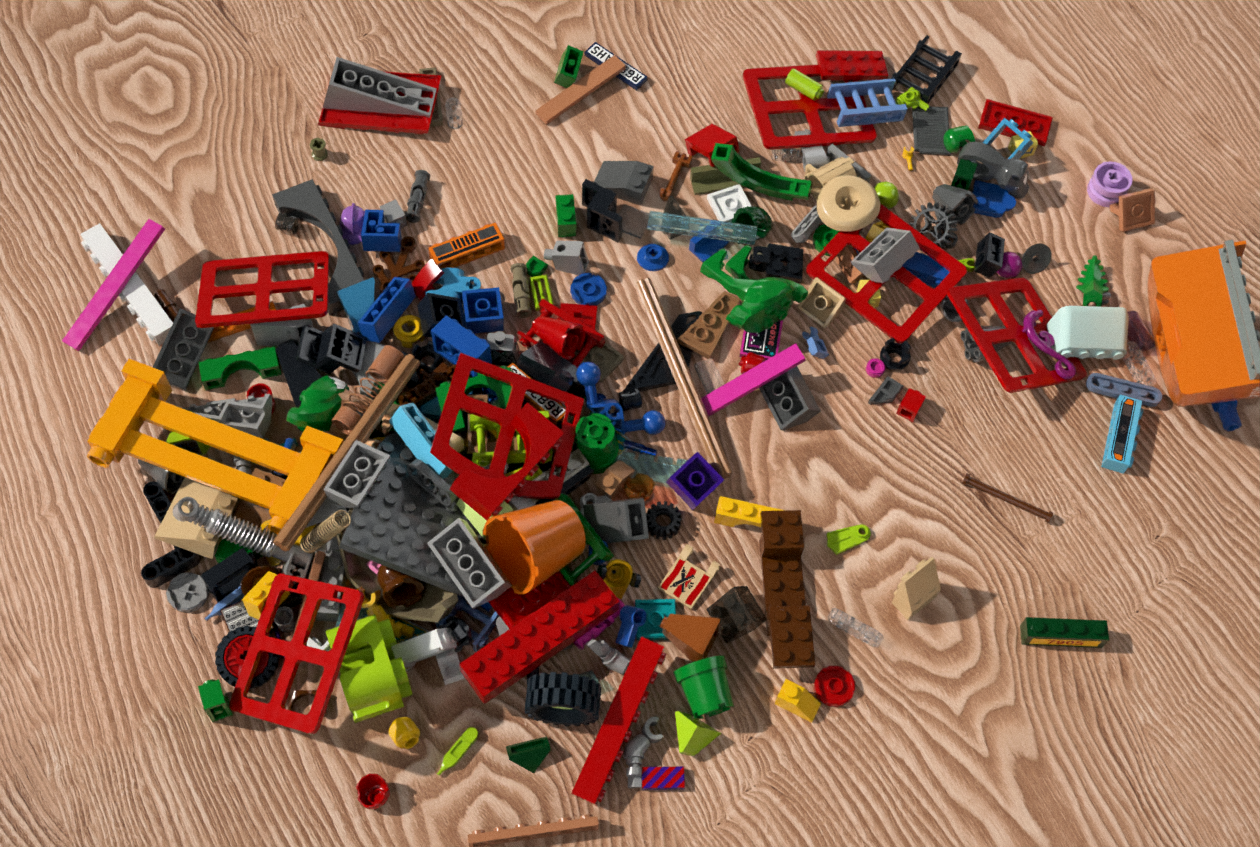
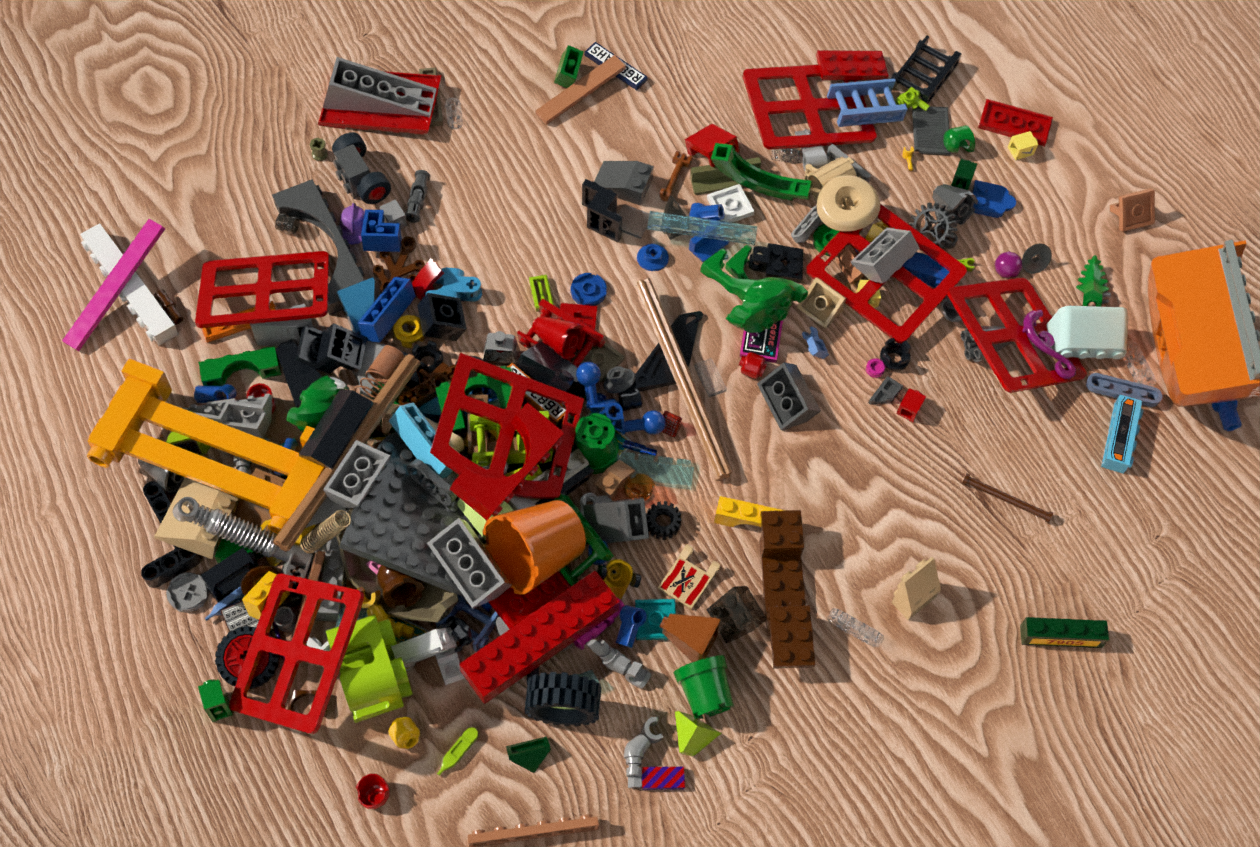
dark grey tile [153,308,215,391] -> none
orange brick [428,222,505,269] -> none
blue brick [431,315,492,377] -> none
blue brick [462,287,504,333] -> none
dark tan piece [510,263,532,318] -> none
green tile [526,255,548,277] -> none
light grey torso [544,241,589,275] -> none
green brick [555,194,576,237] -> none
red brick [571,636,667,806] -> none
dark purple brick [666,452,724,510] -> none
medium nougat wing [677,291,741,359] -> none
dark pink tile [701,343,806,416] -> none
dark green hair [731,206,773,244] -> none
yellow slope [775,679,821,723] -> none
lime brick [785,68,824,101] -> none
red tile [814,666,855,707] -> none
lime piece [826,524,871,555] -> none
lime hair [874,182,899,209] -> none
dark grey animal [957,142,1029,199] -> none
black brick [975,232,1005,278] -> none
dark azure window [983,118,1033,159] -> none
lavender wheel [1087,161,1132,207] -> none
brick [1128,311,1155,353] -> none
none -> blue piece [194,384,237,403]
none -> black slope [298,389,374,470]
none -> brick [332,132,391,204]
none -> dark grey piece [603,366,636,393]
none -> clear red slope [662,411,682,438]
none -> blue piece [688,203,725,227]

